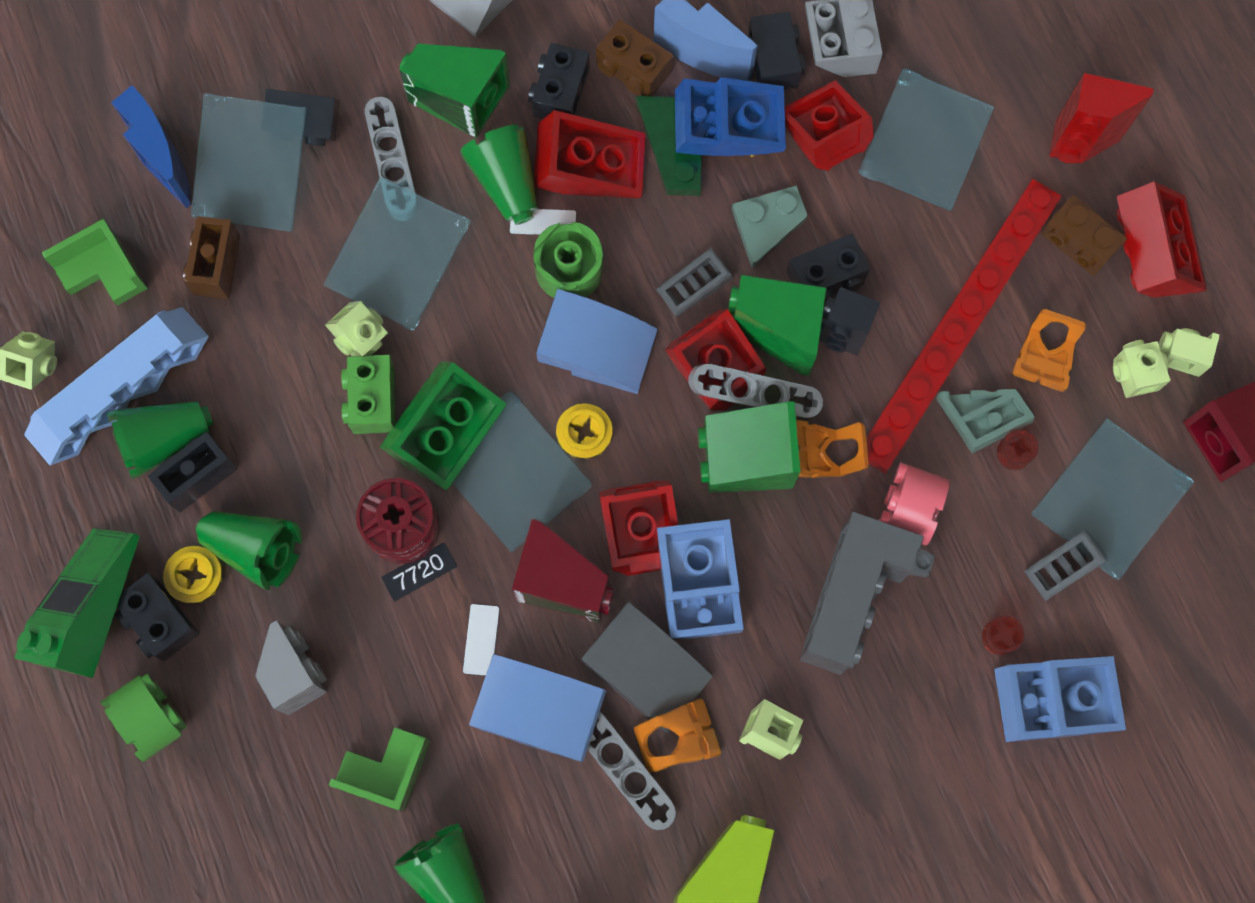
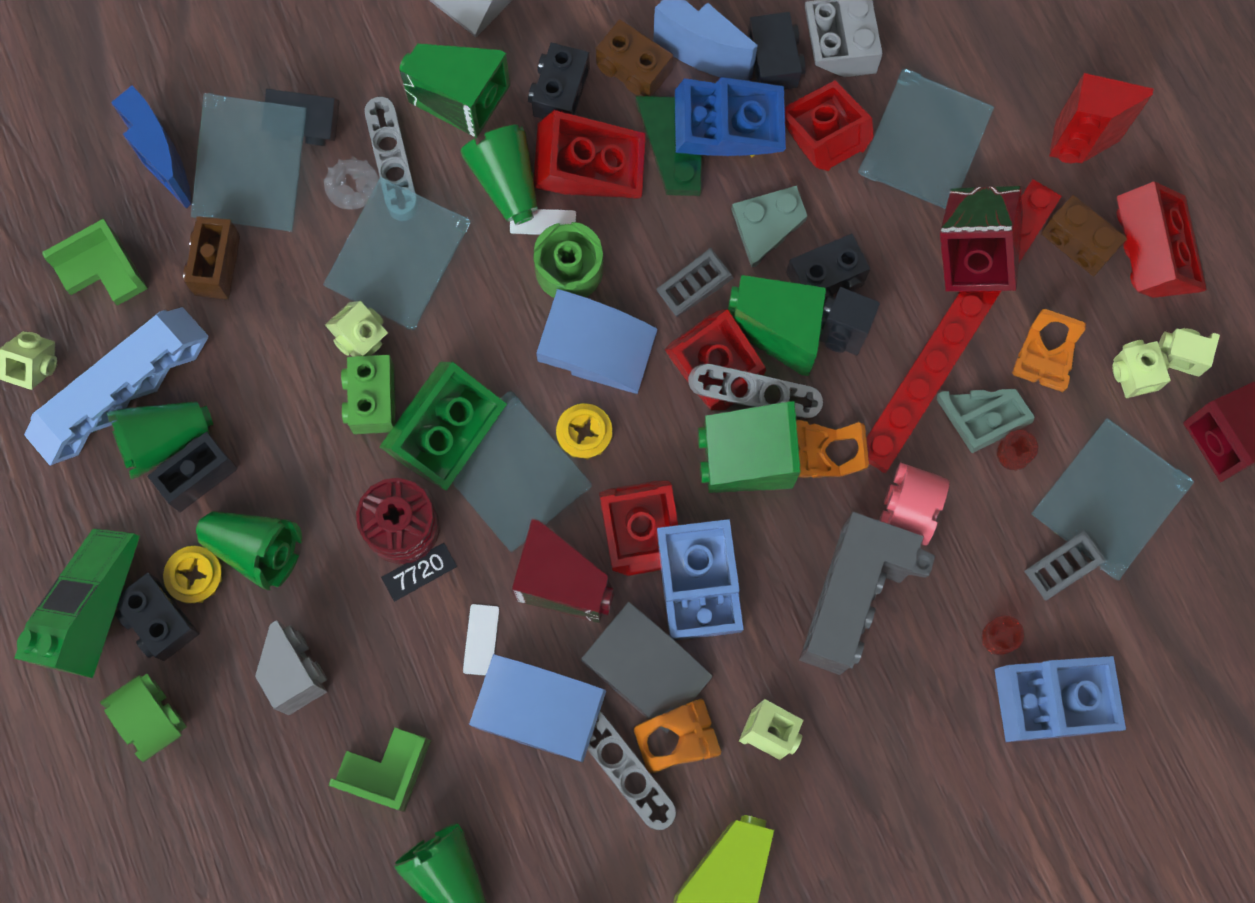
none -> clear gear [323,156,379,209]
none -> dark red slope [940,186,1023,291]

